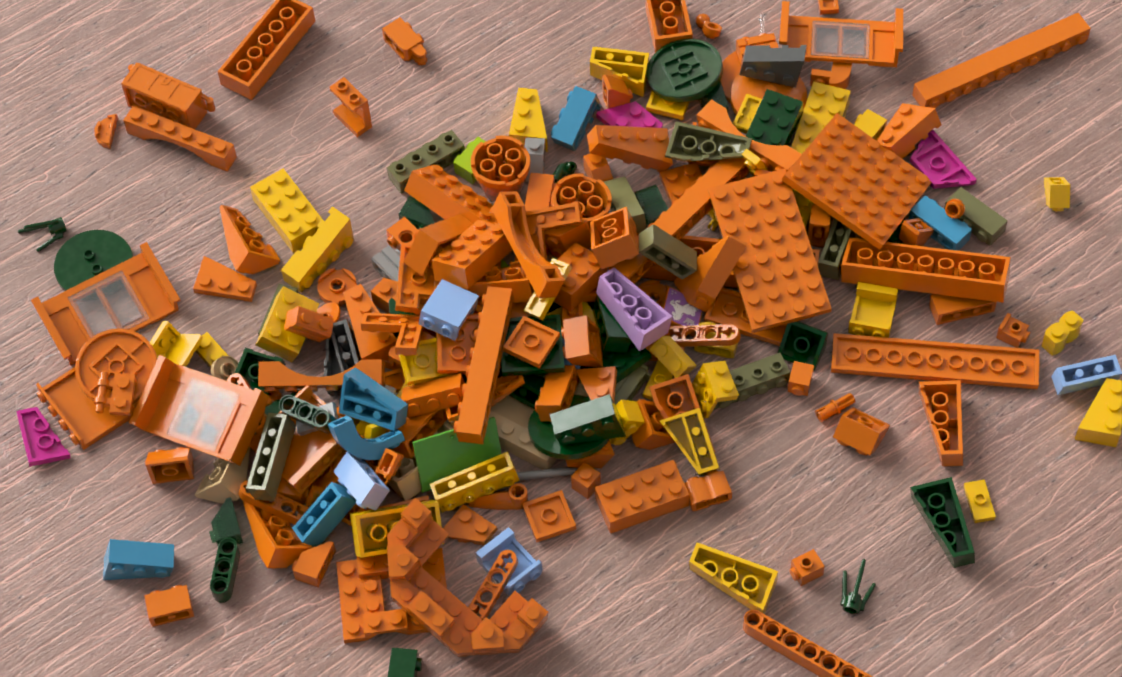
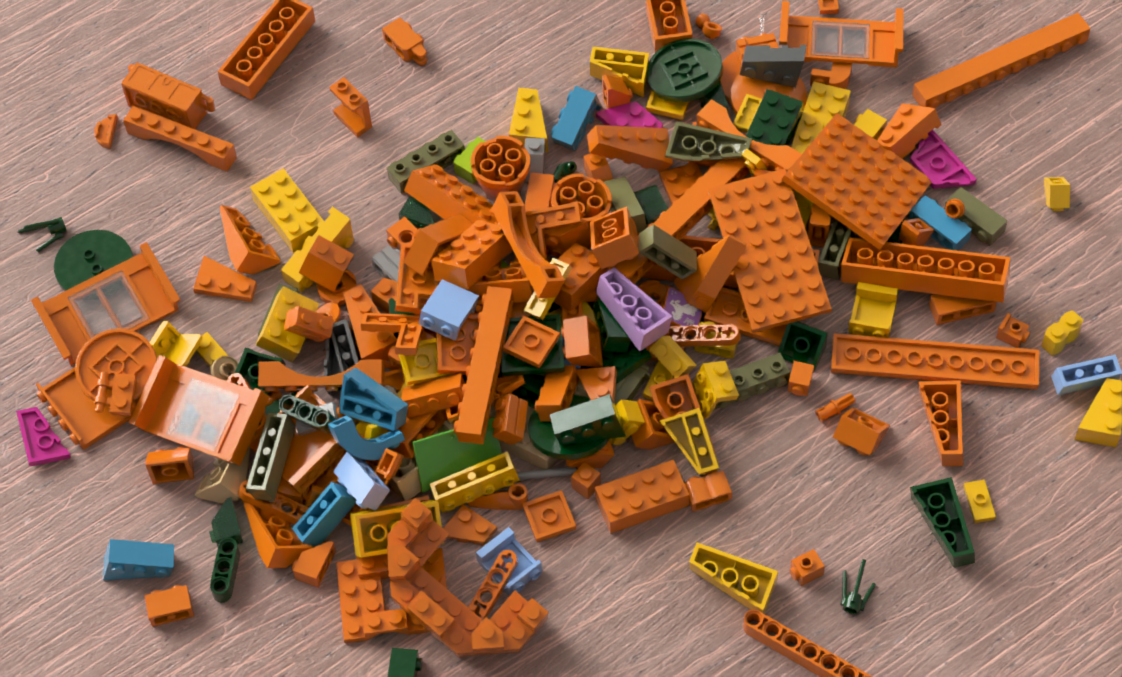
none -> orange slope [299,235,354,292]
none -> orange brick [492,394,528,445]

